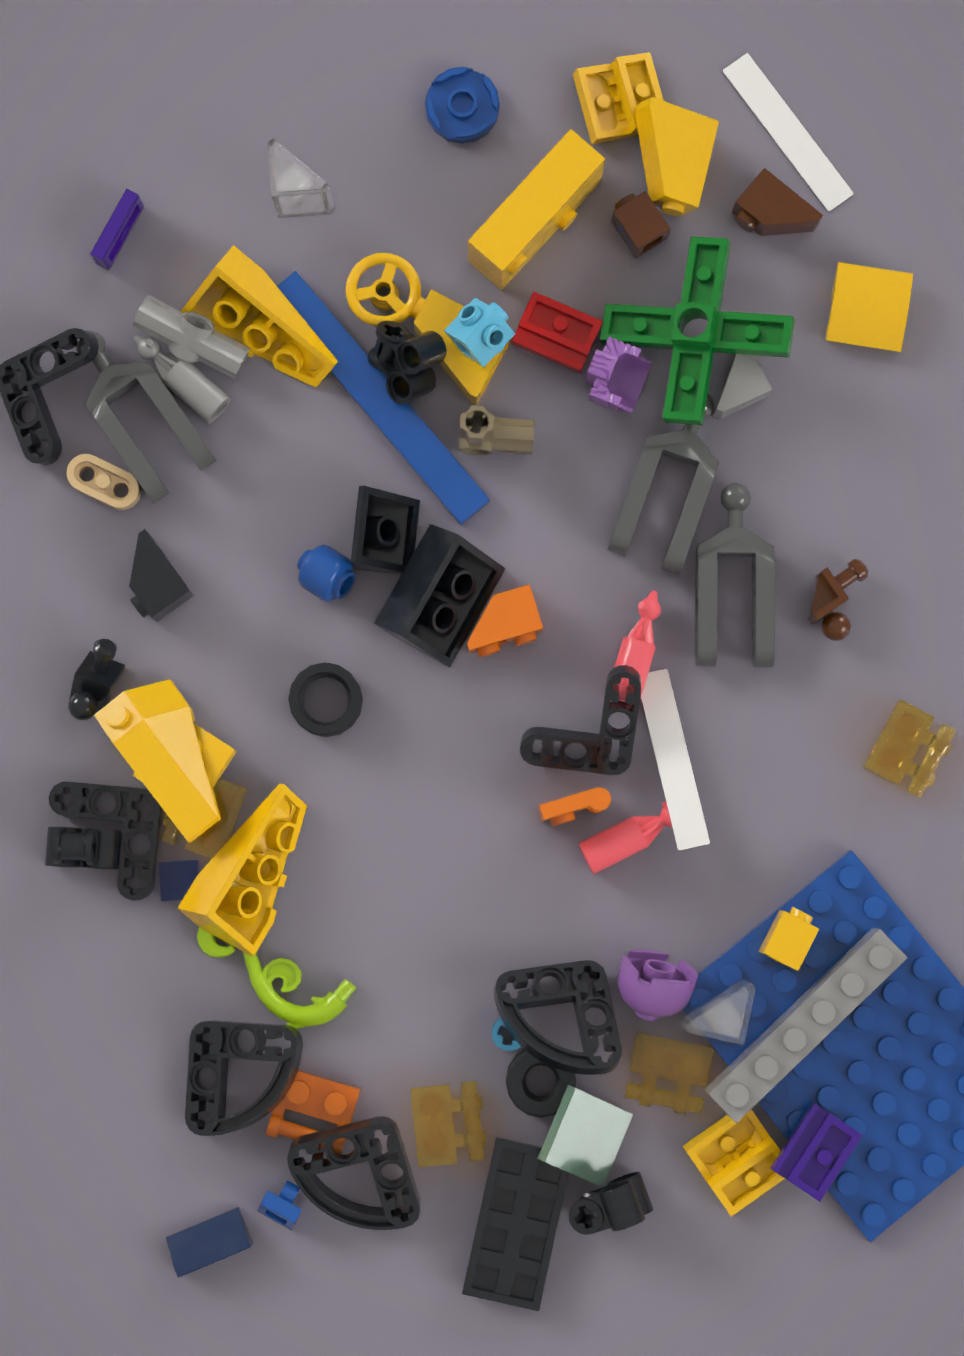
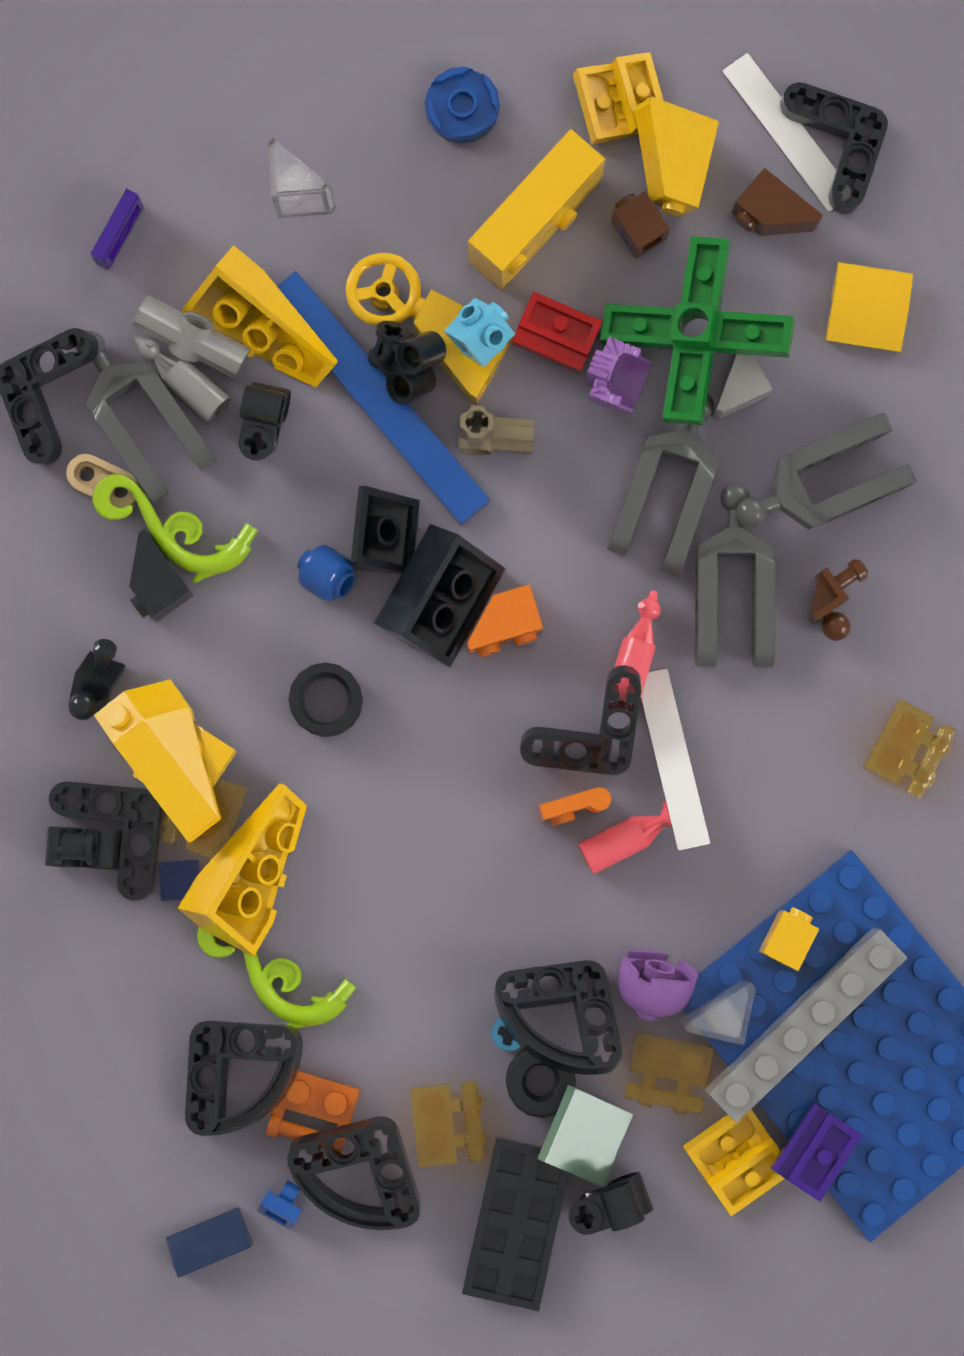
none -> lime plant [92,474,259,584]
none -> black piece [239,382,291,460]
none -> dark grey piece [736,413,917,530]
none -> black beam [780,82,888,214]

